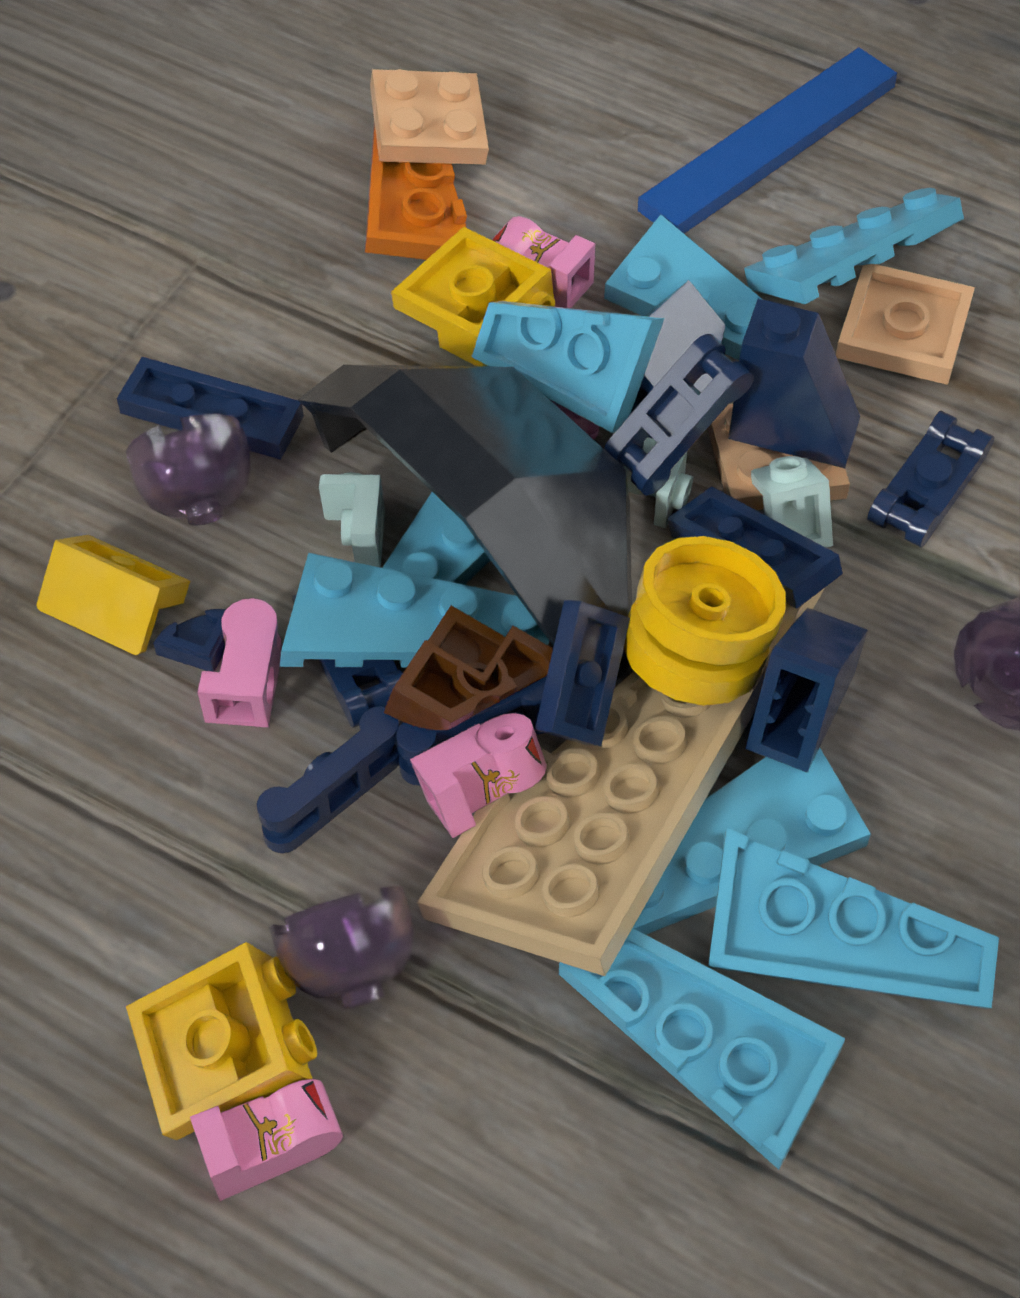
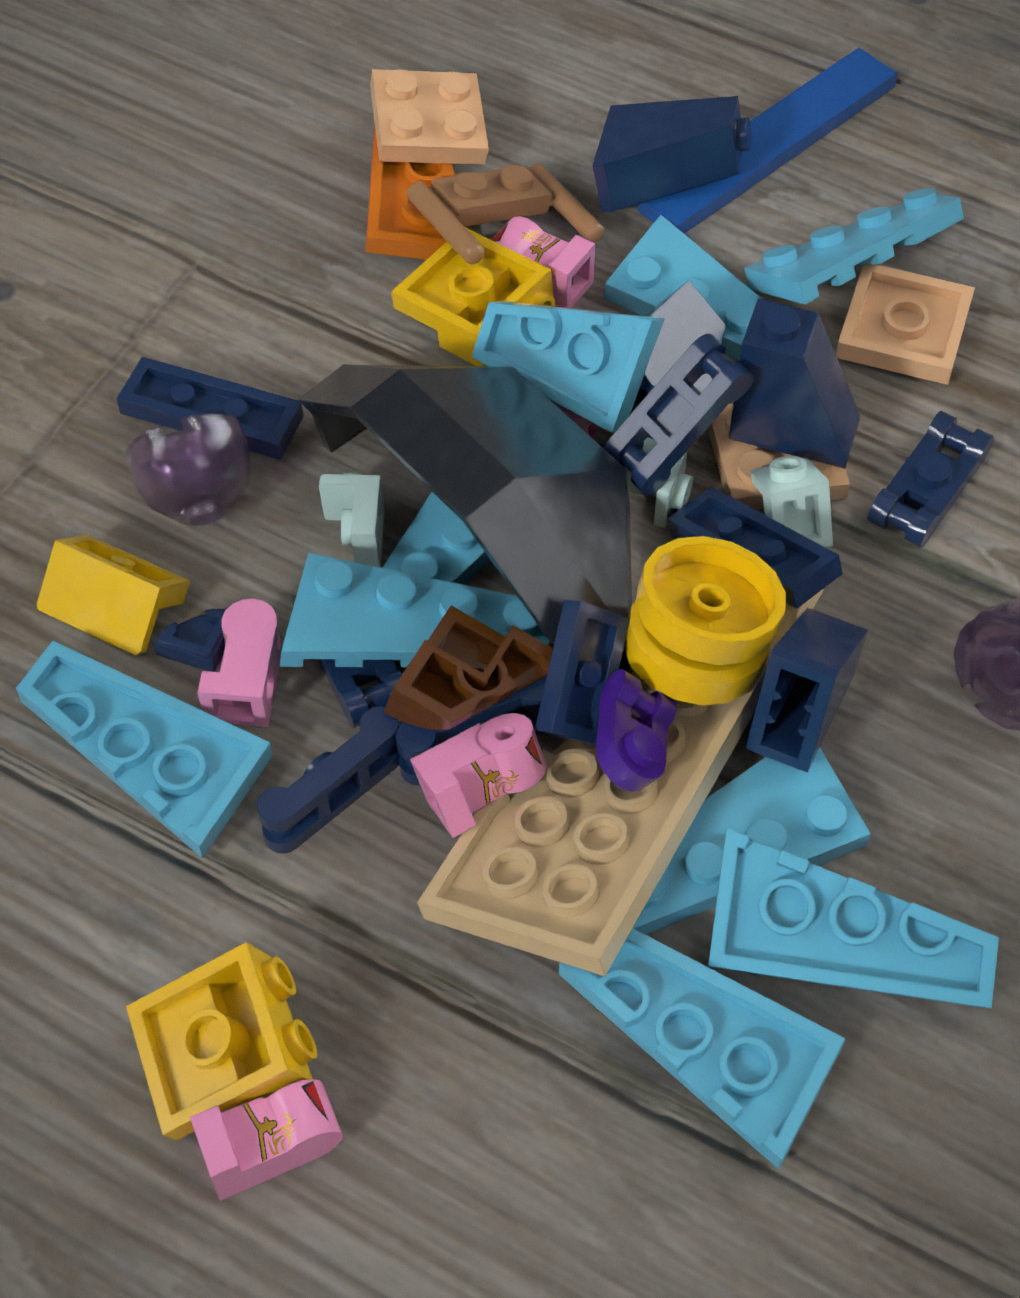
clear purple cylinder [269,886,414,1010] -> none
none -> medium azure wing [16,641,273,859]
none -> medium nougat plate [407,163,605,265]
none -> dark blue slope [592,96,752,212]
none -> dark purple plate [596,669,677,792]

